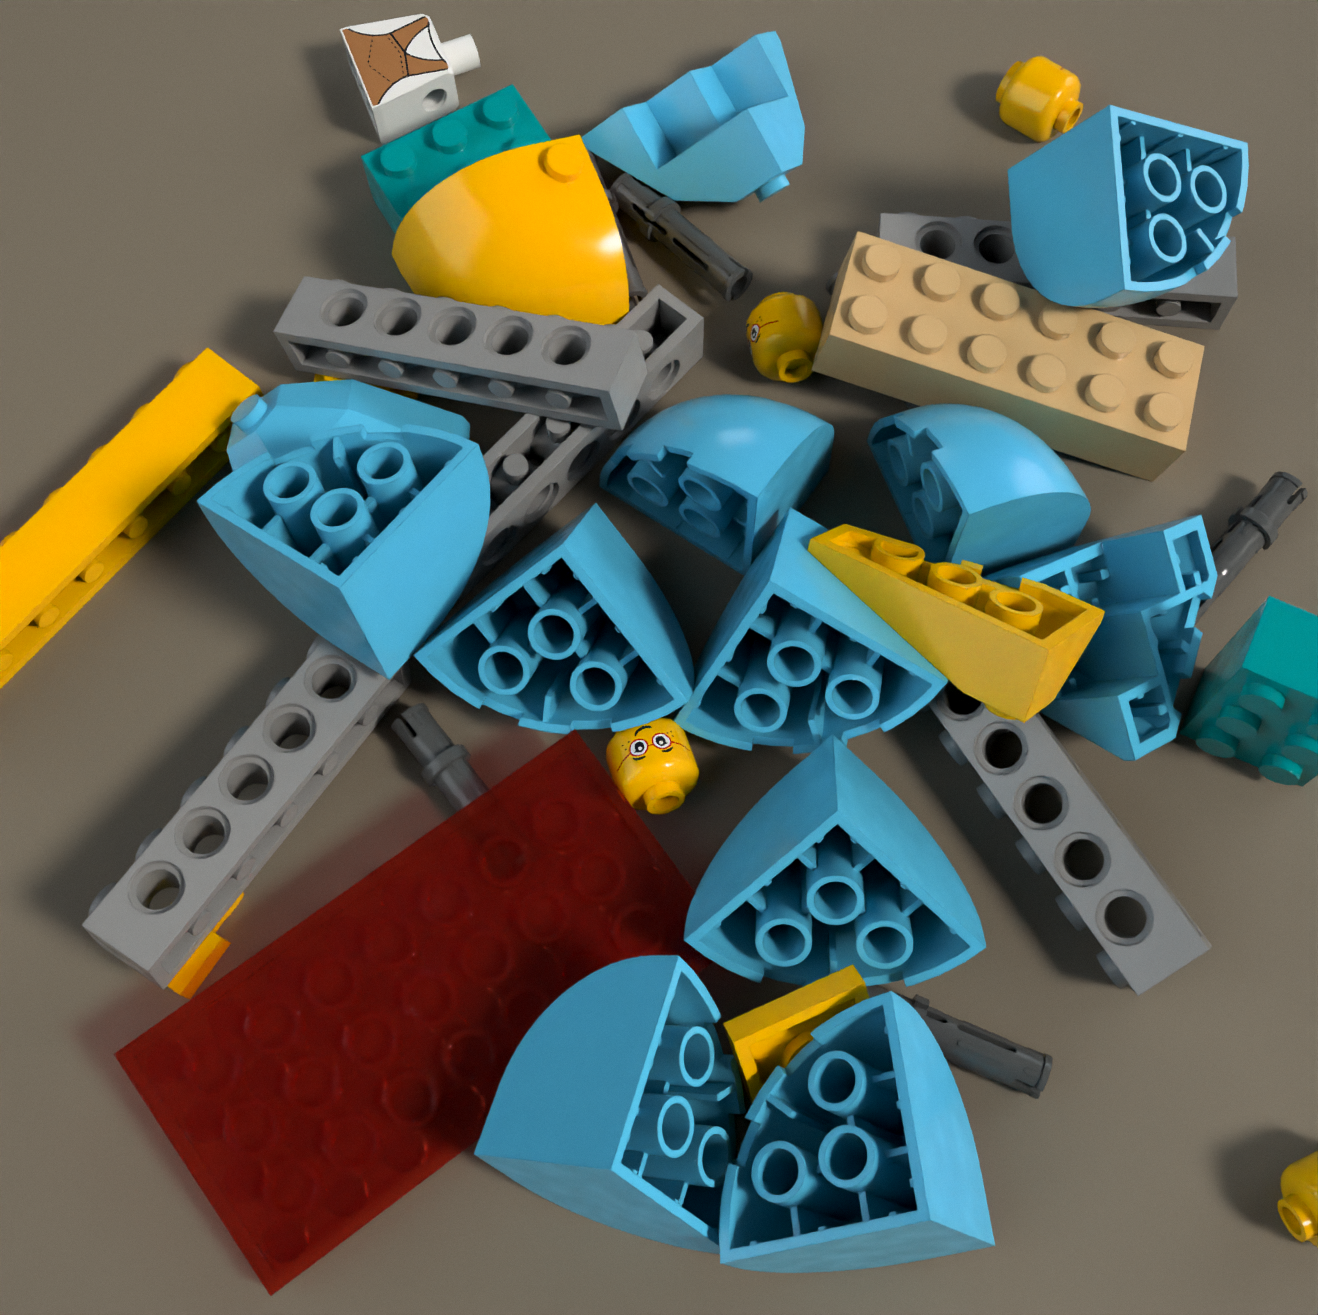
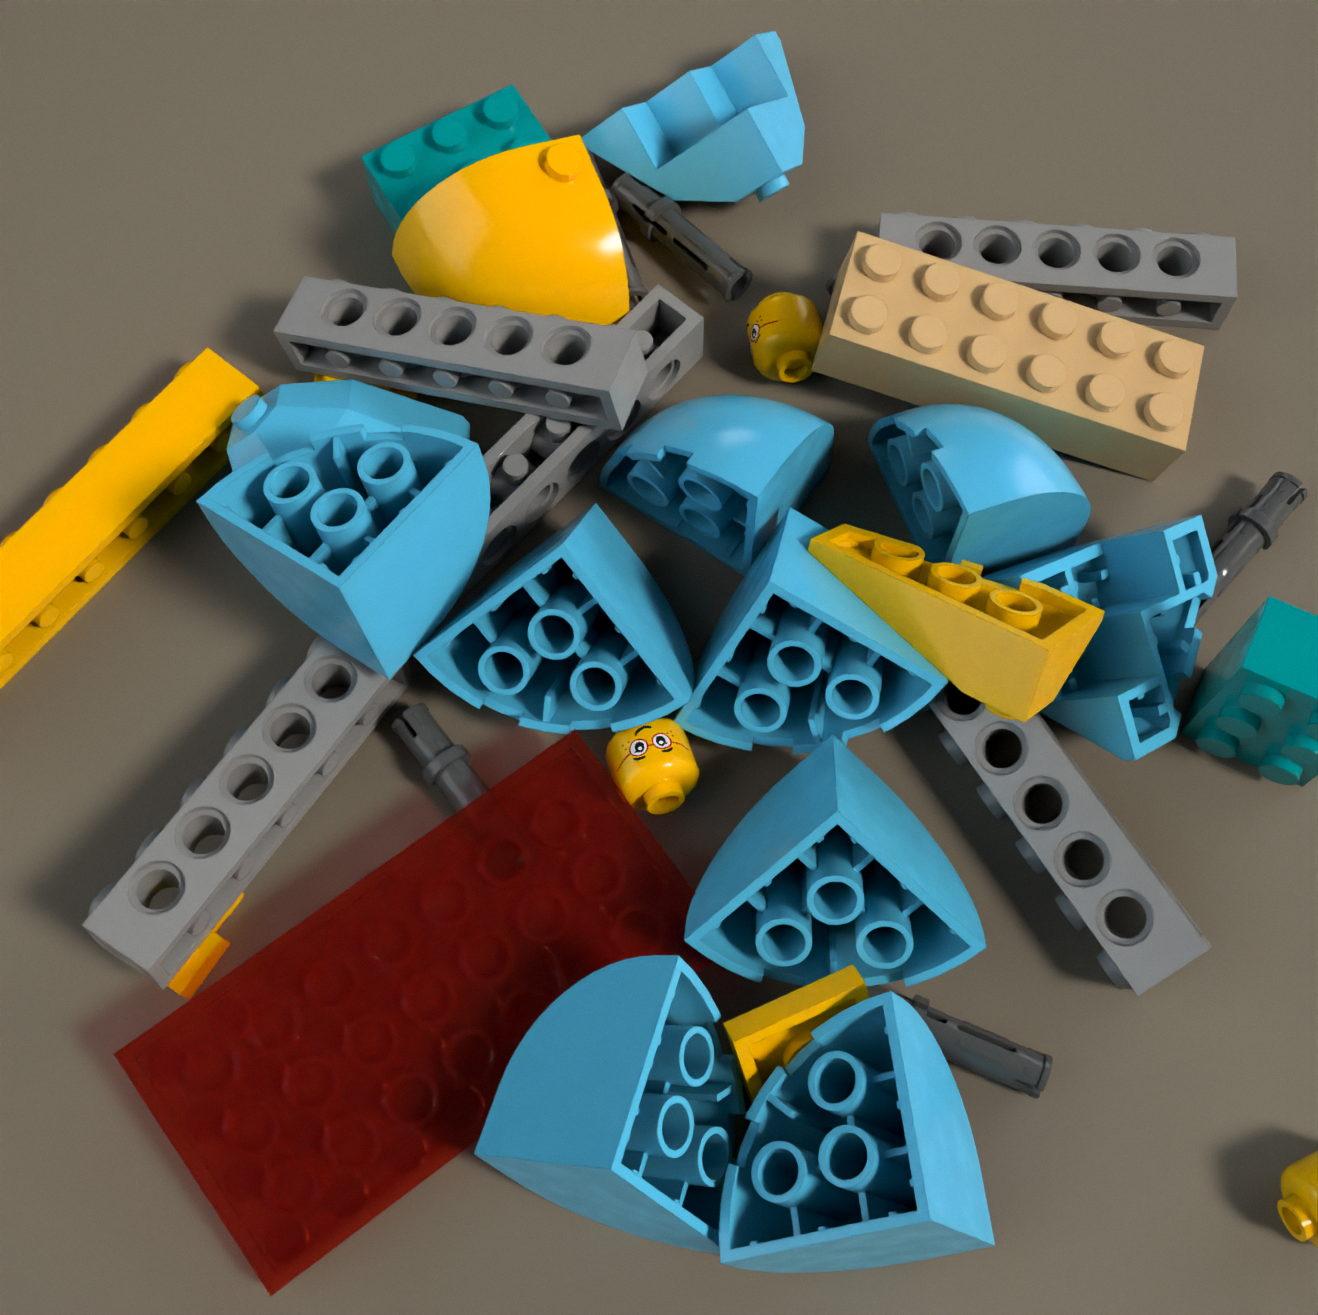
white torso [340,14,481,145] -> none
yellow head [996,56,1083,143] -> none
medium azure brick [1008,105,1249,308] -> none

